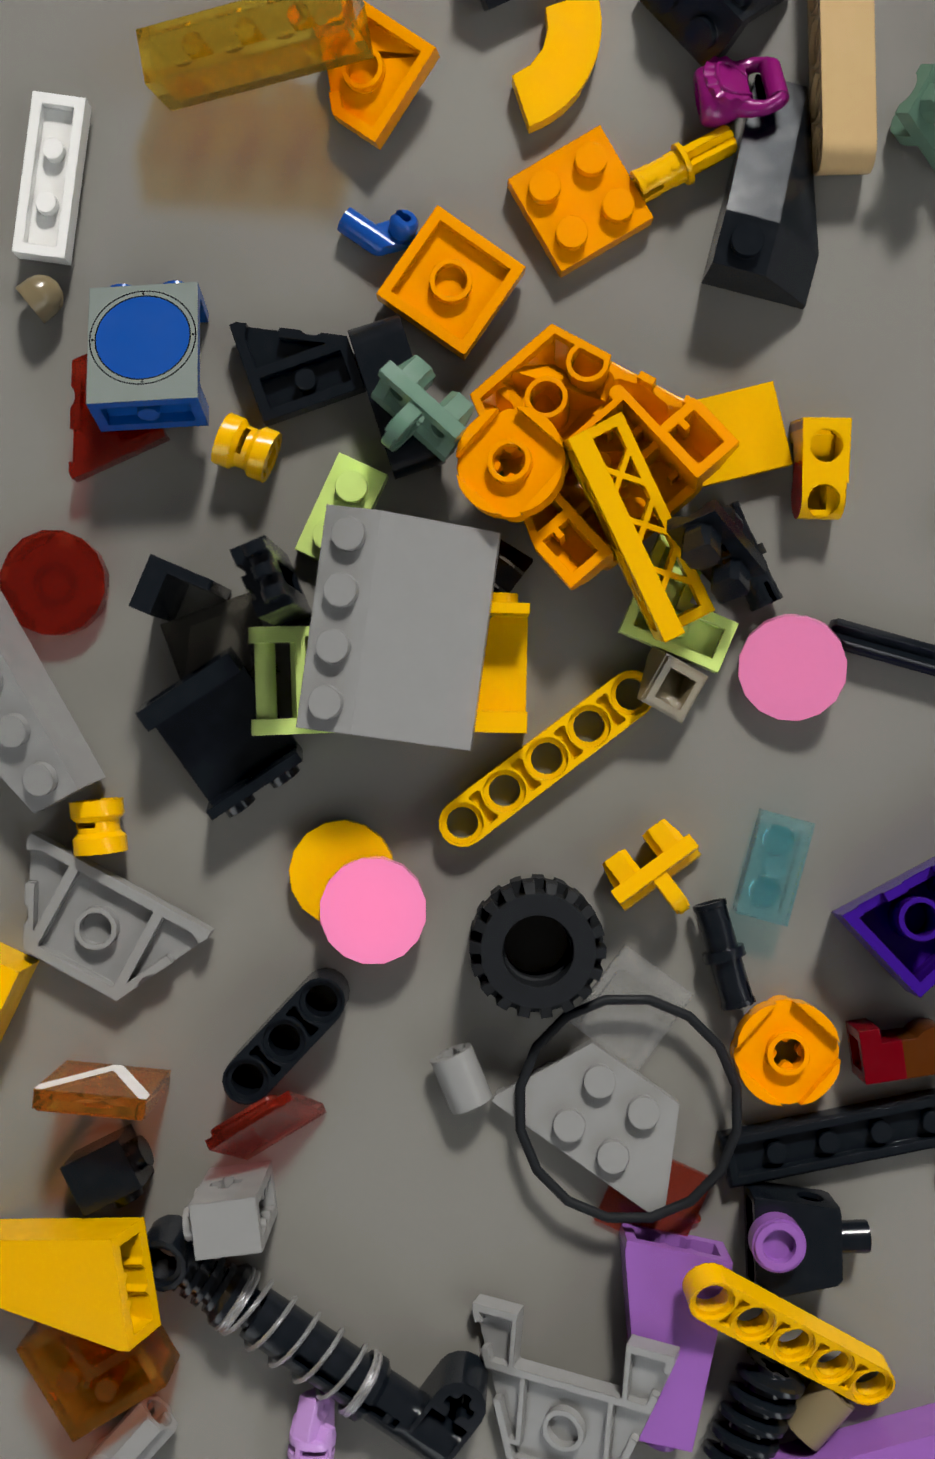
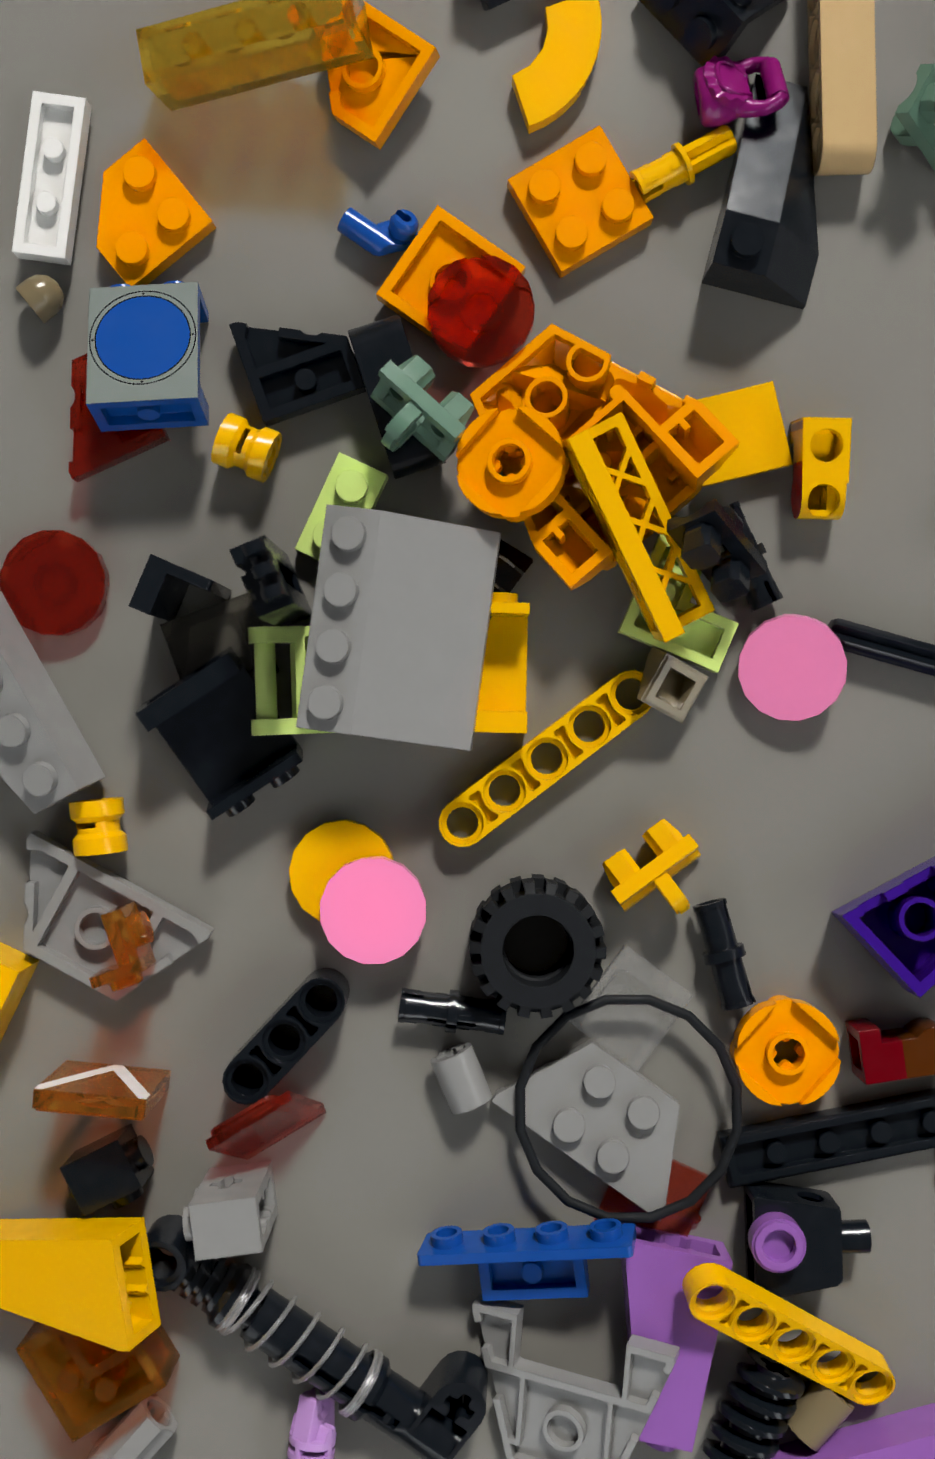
clear light blue plate [732,808,815,927] -> none
none -> clear orange bracket [89,901,156,992]
none -> light orange plate [96,138,216,286]
none -> black pin [398,987,507,1035]
none -> blue bracket [417,1218,636,1301]
none -> clear red tile [427,255,535,368]

